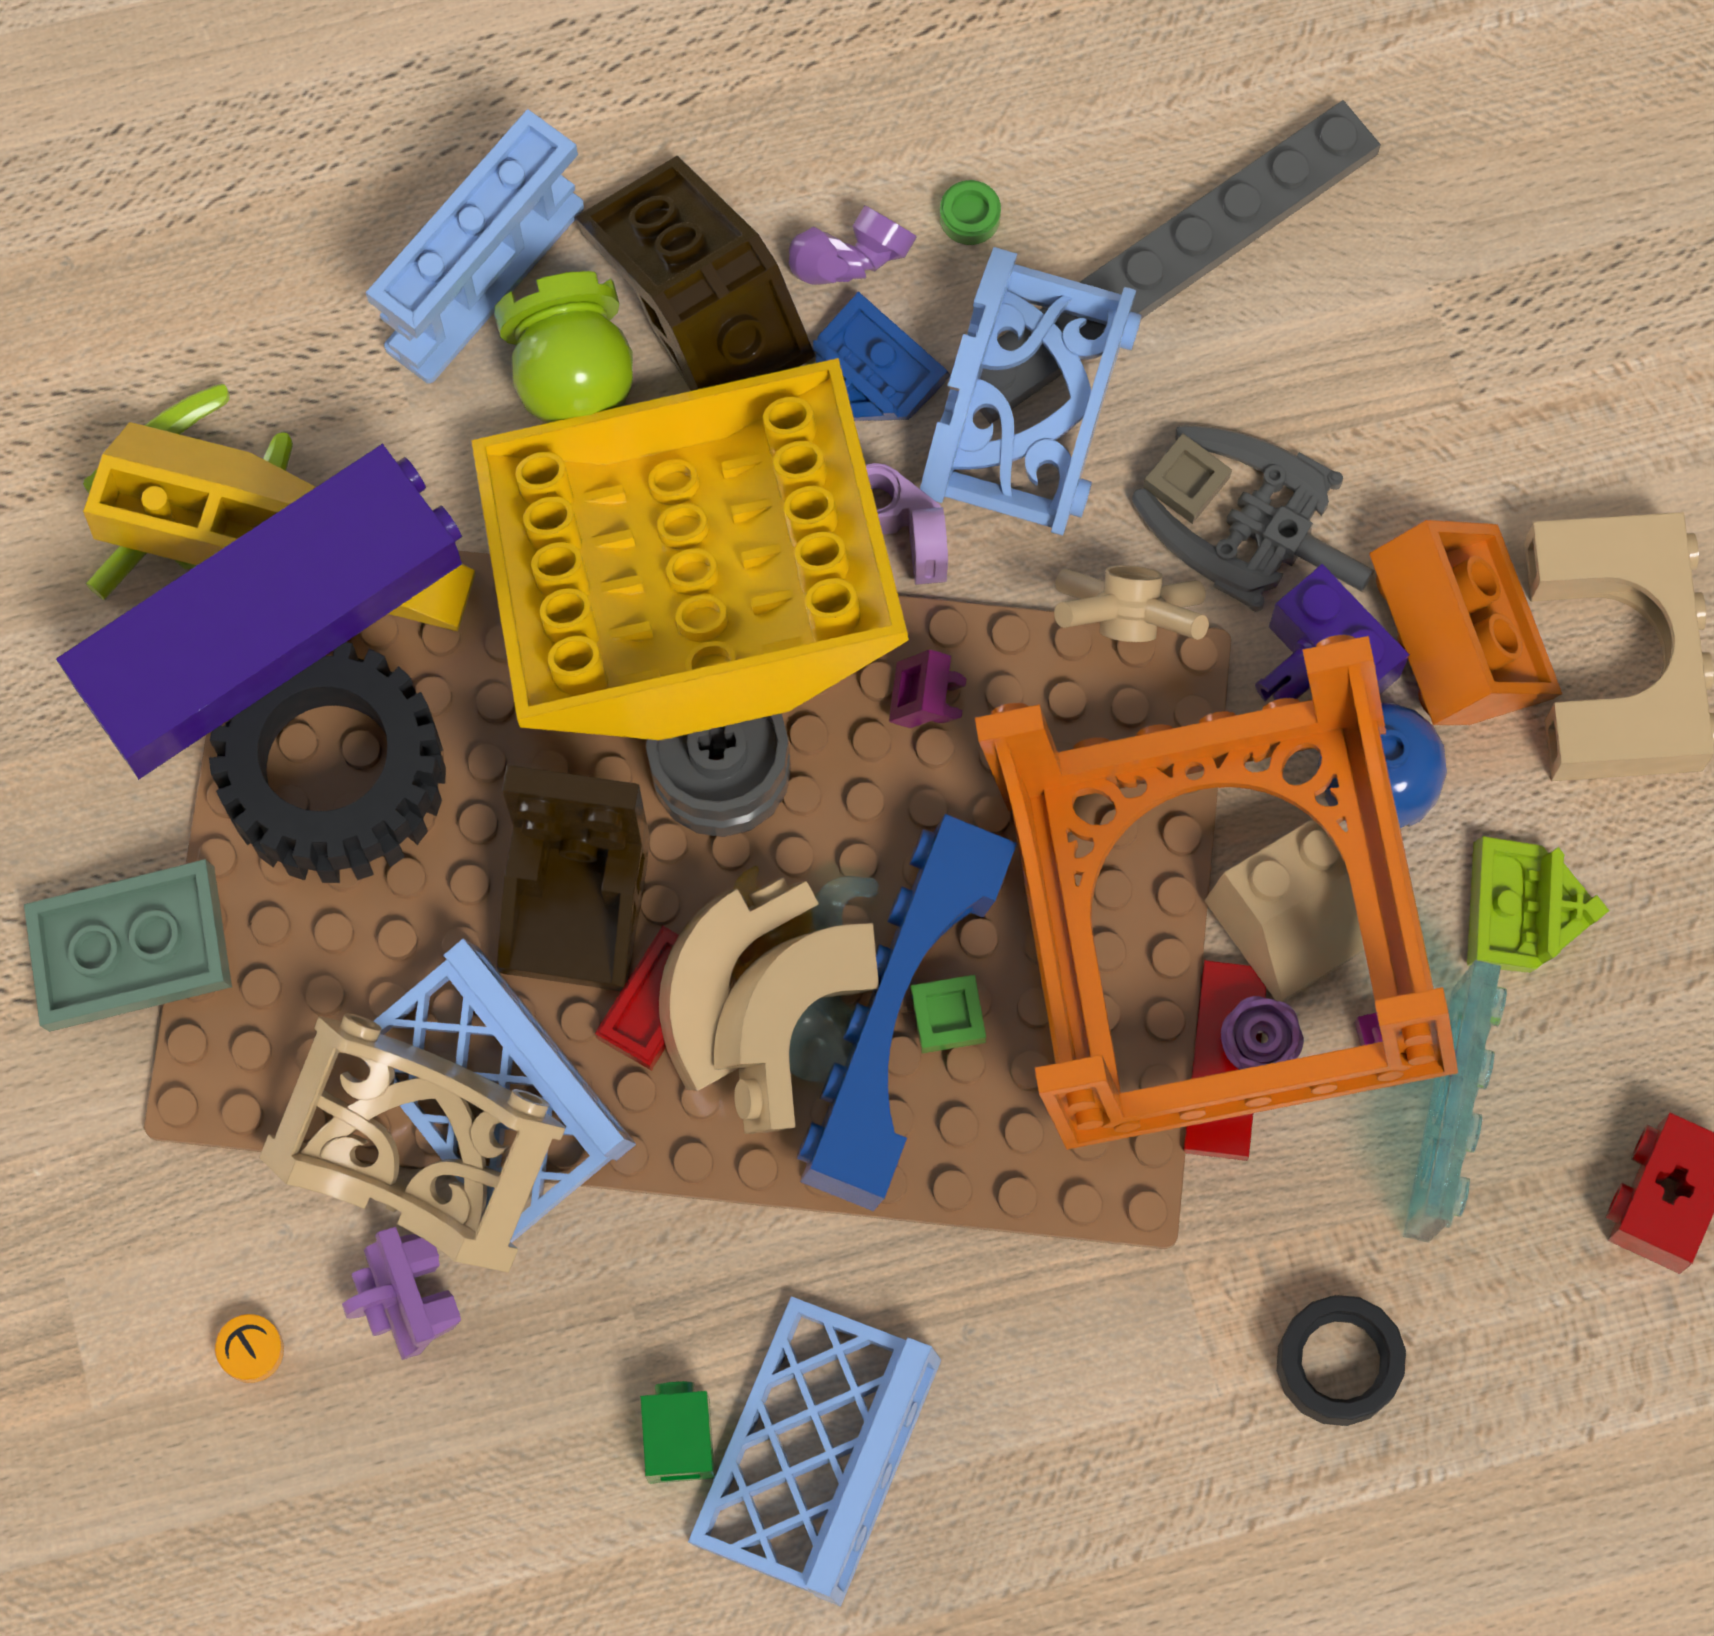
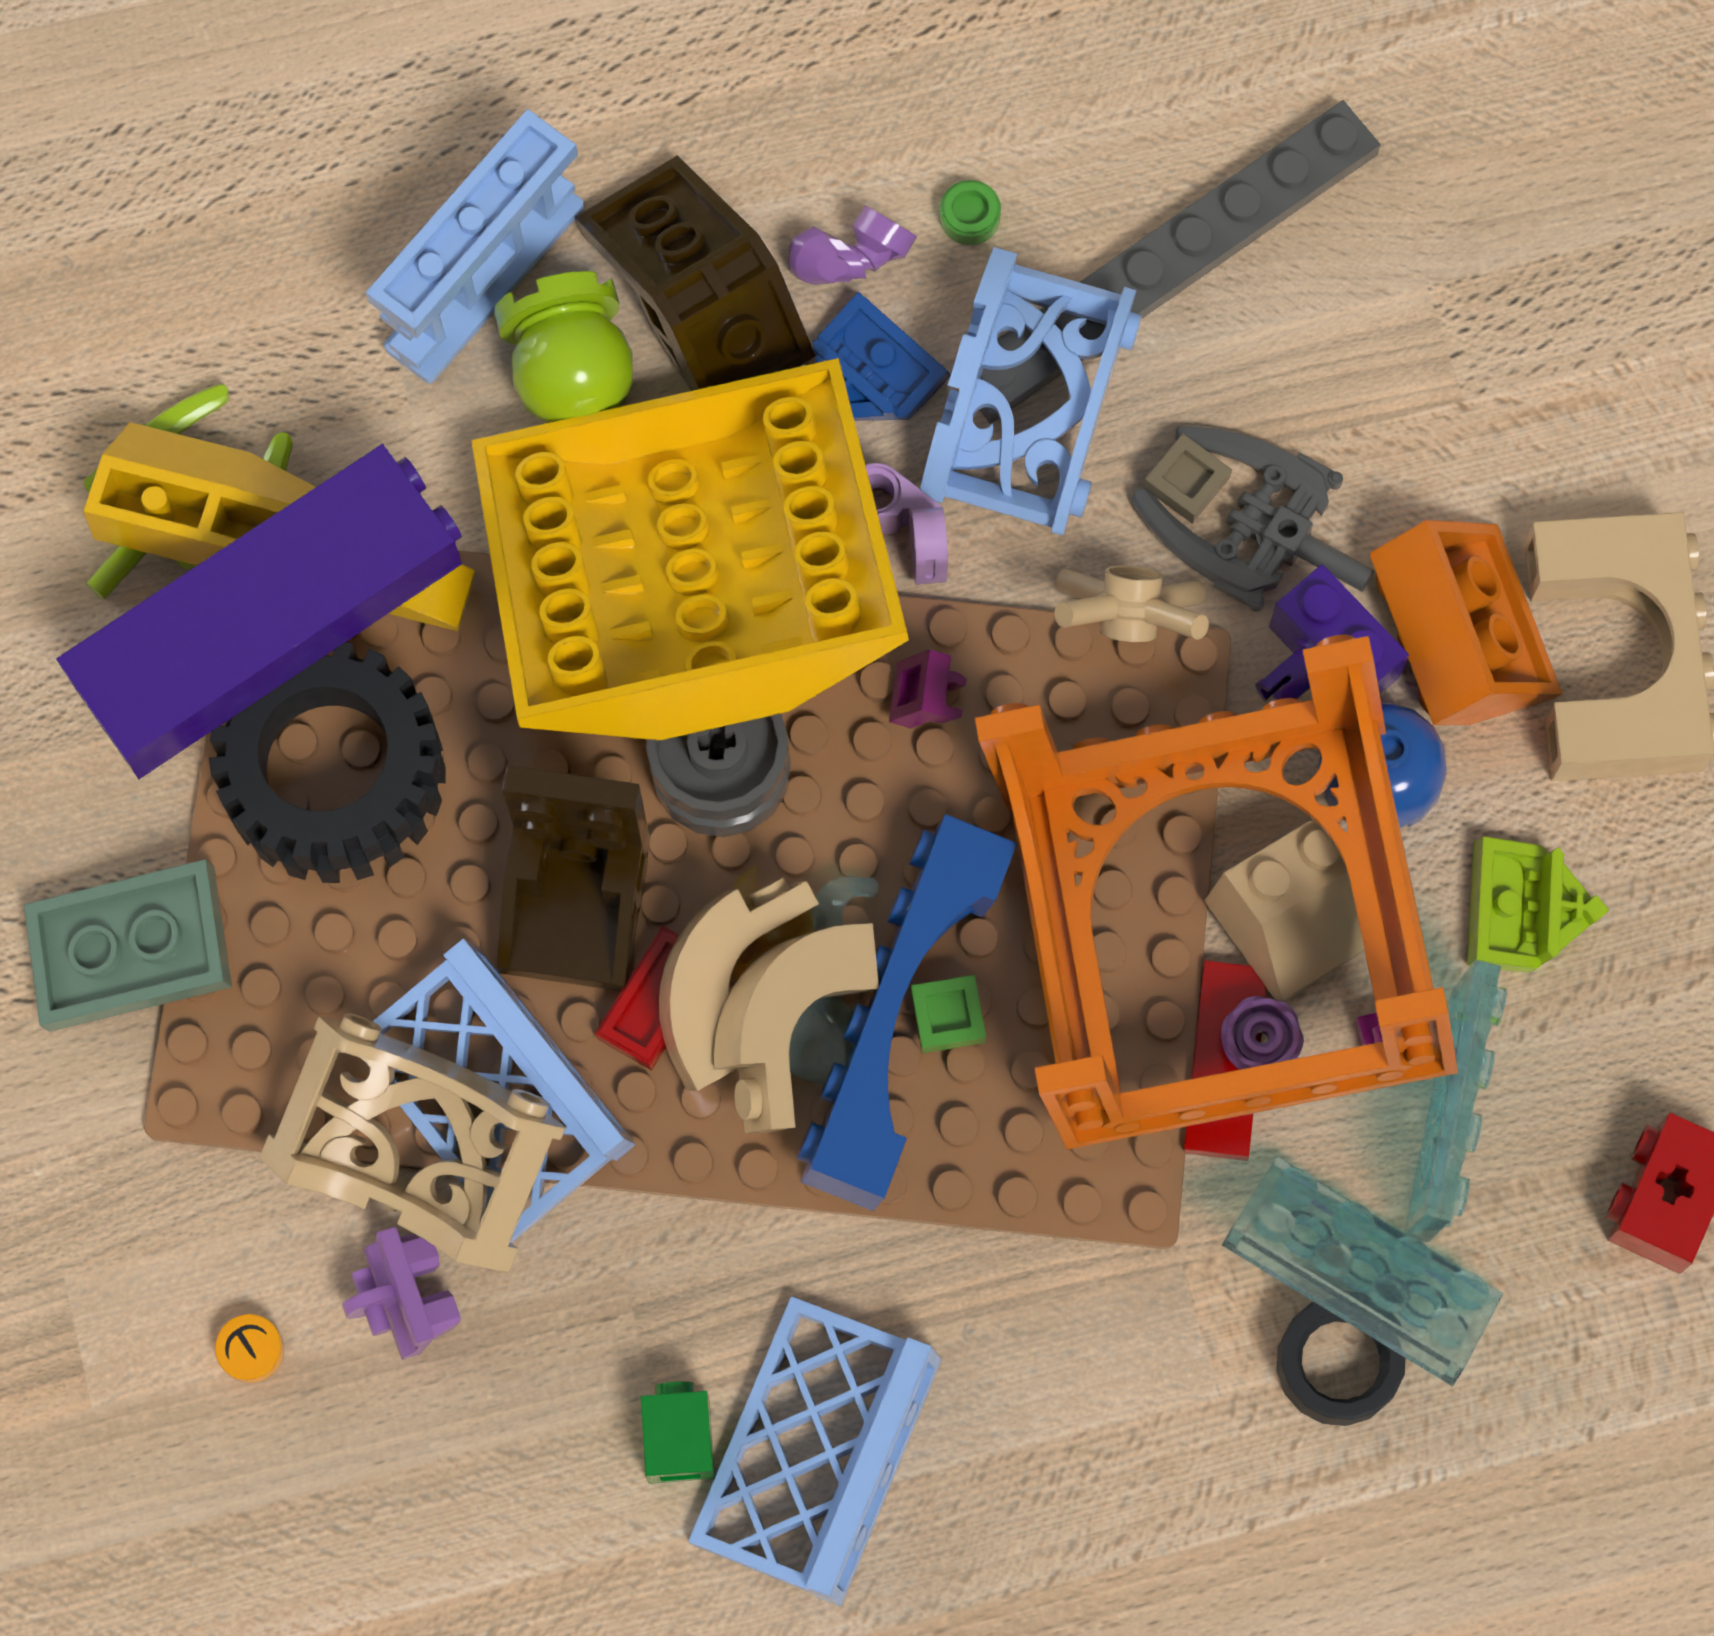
none -> clear light blue plate [1222,1156,1504,1387]

